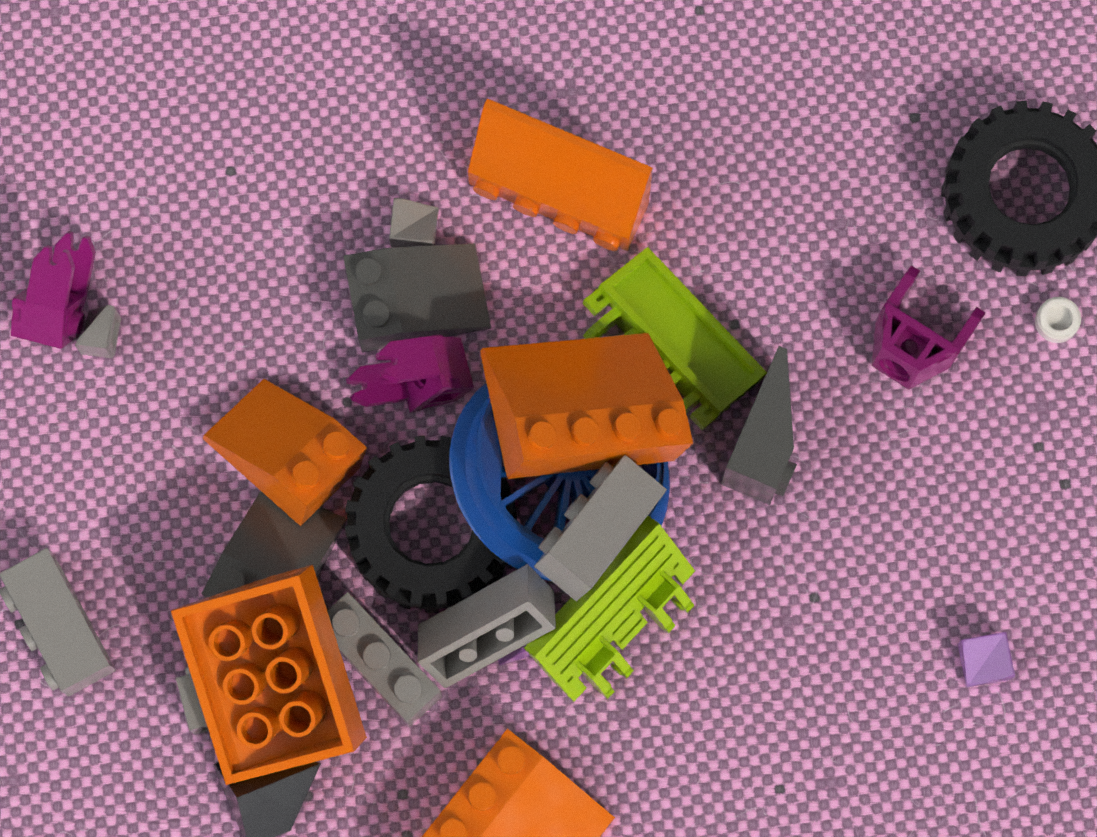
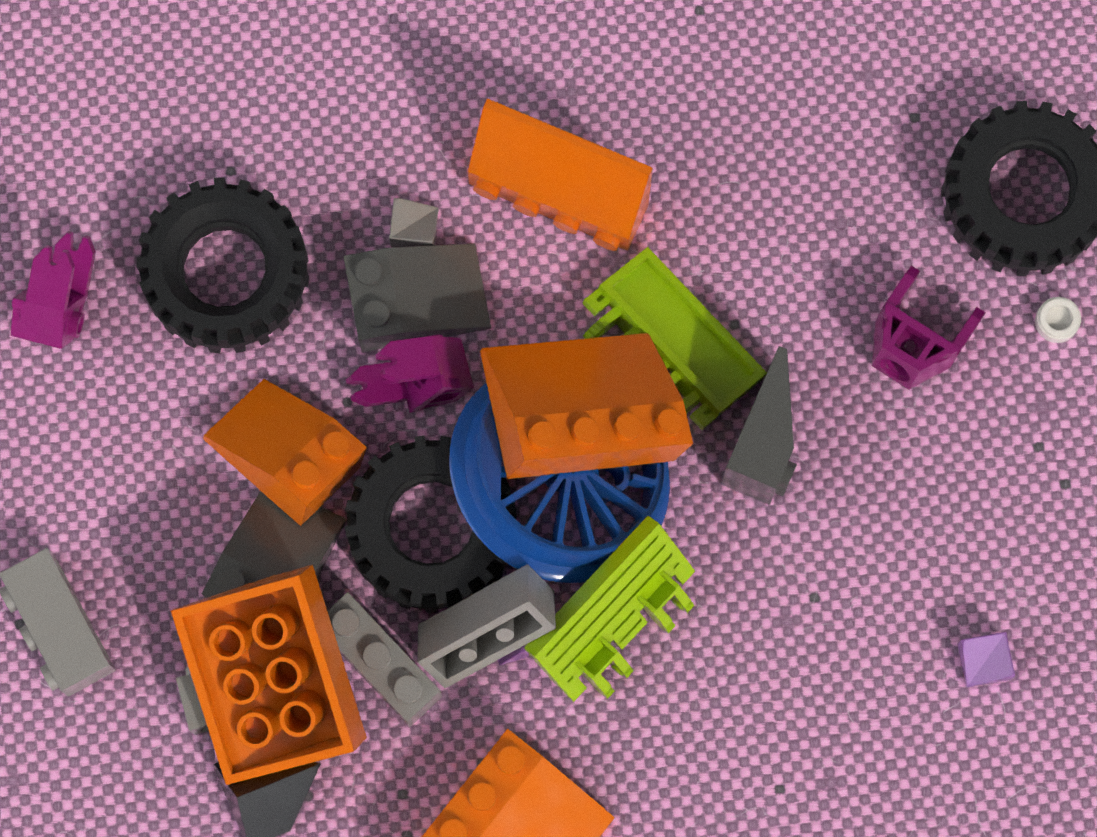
light grey slope [75,305,121,359] -> none
light grey brick [534,455,667,602] -> none
none -> black tyre [136,177,309,354]

